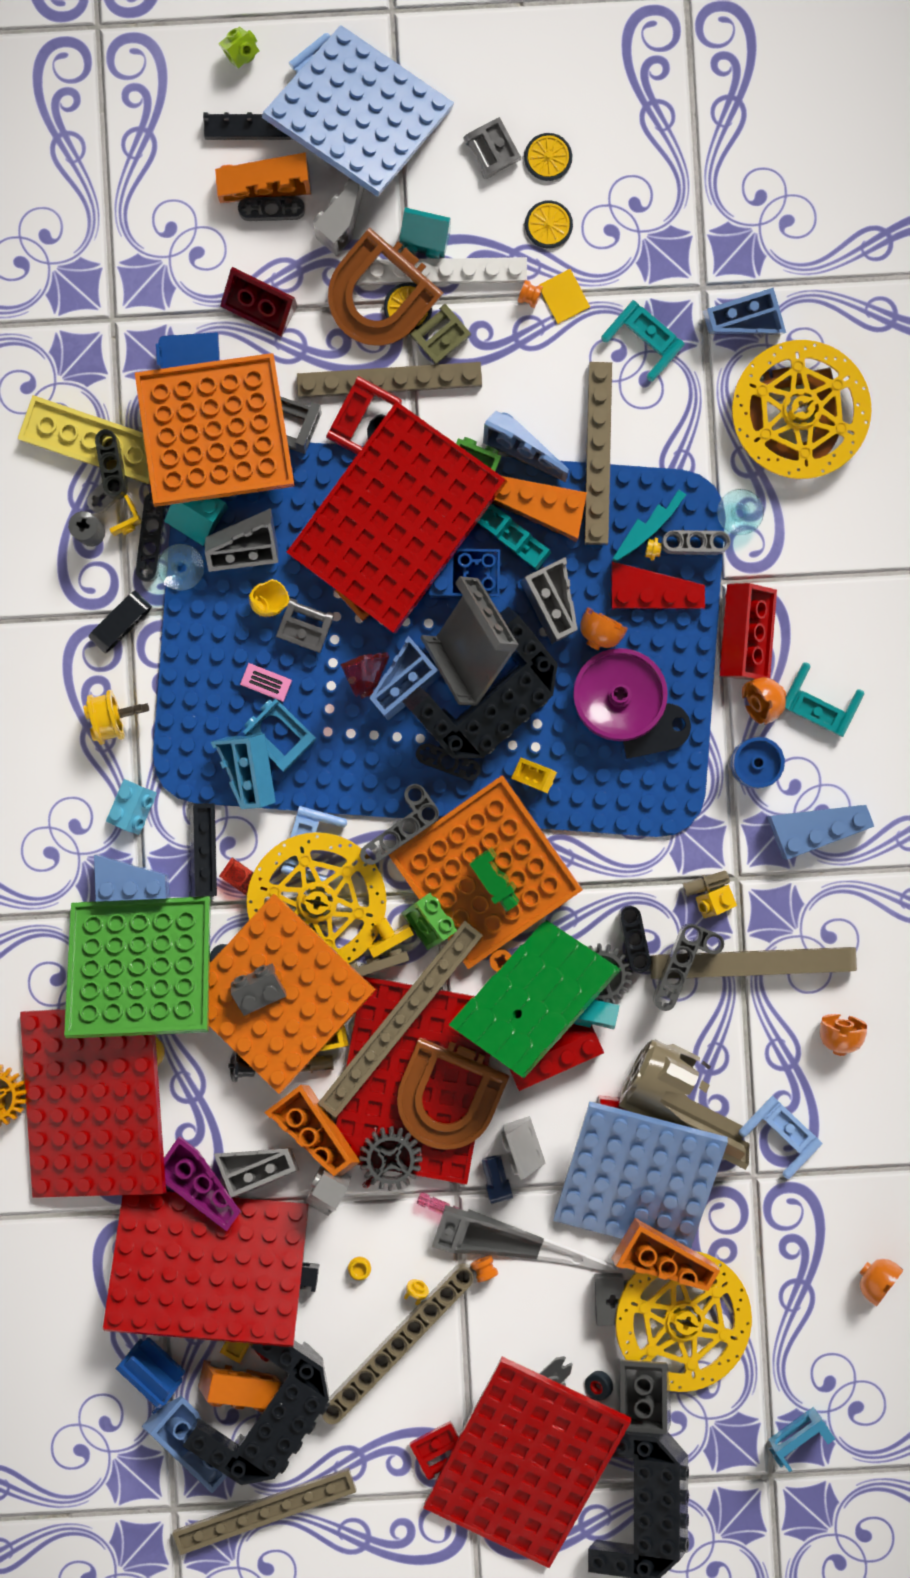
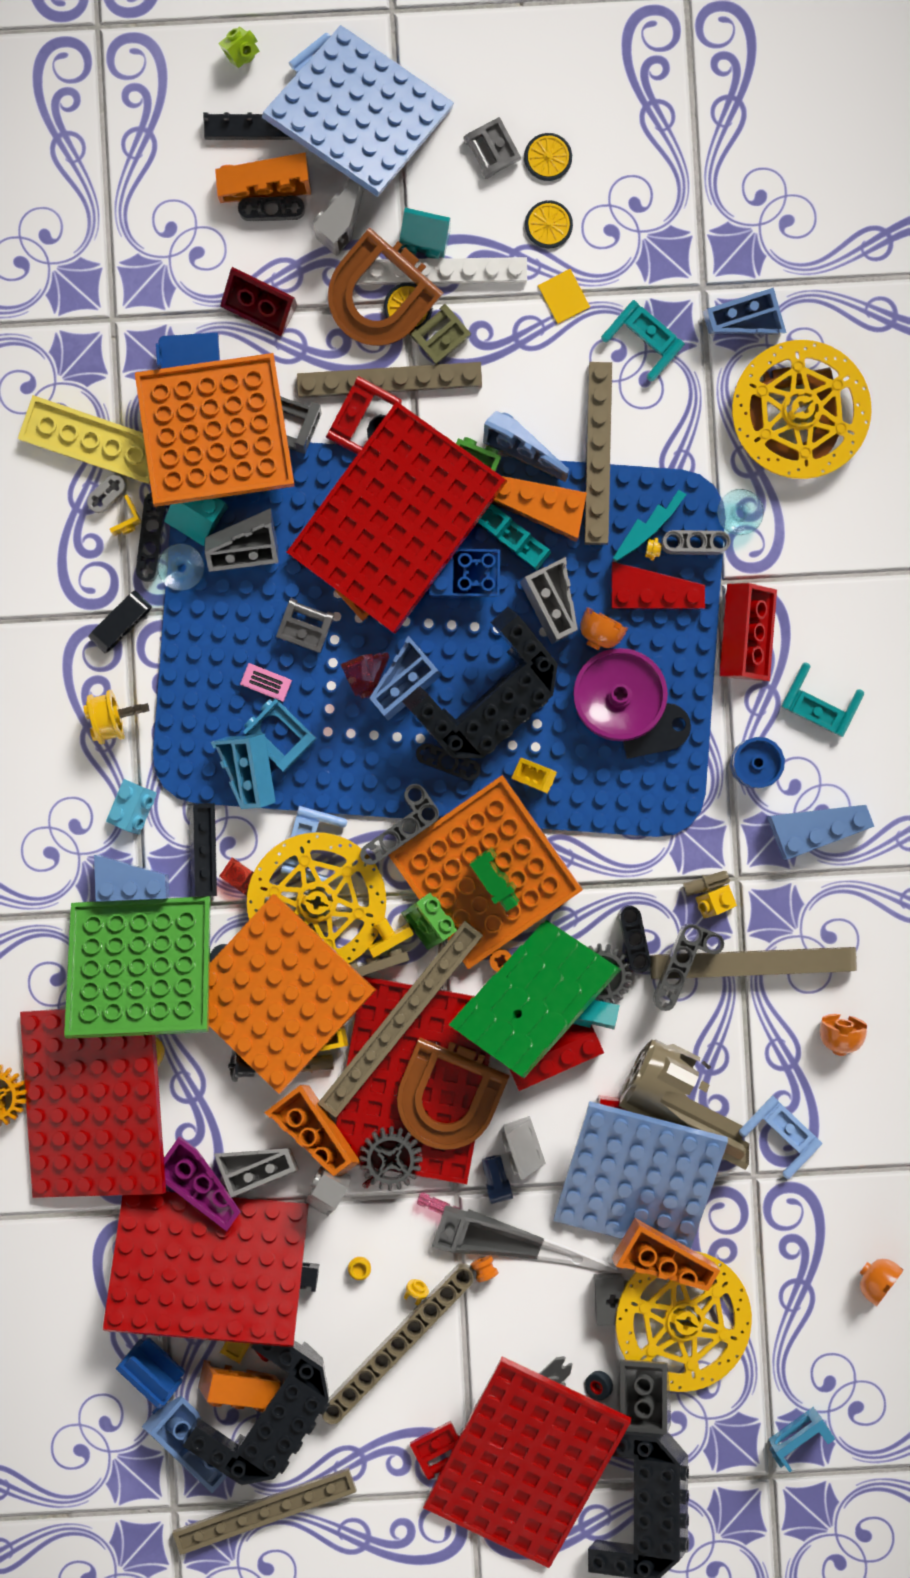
dark grey piece [68,511,105,547] -> none
pearl dark grey beam [95,429,128,500] -> none
dark grey bracket [231,964,286,1016] -> none
yellow hair [249,579,290,617] -> none
dark grey panel [420,576,519,706] -> none
orange wheel [517,280,543,309] -> none
orange cylinder [742,677,786,725] -> none

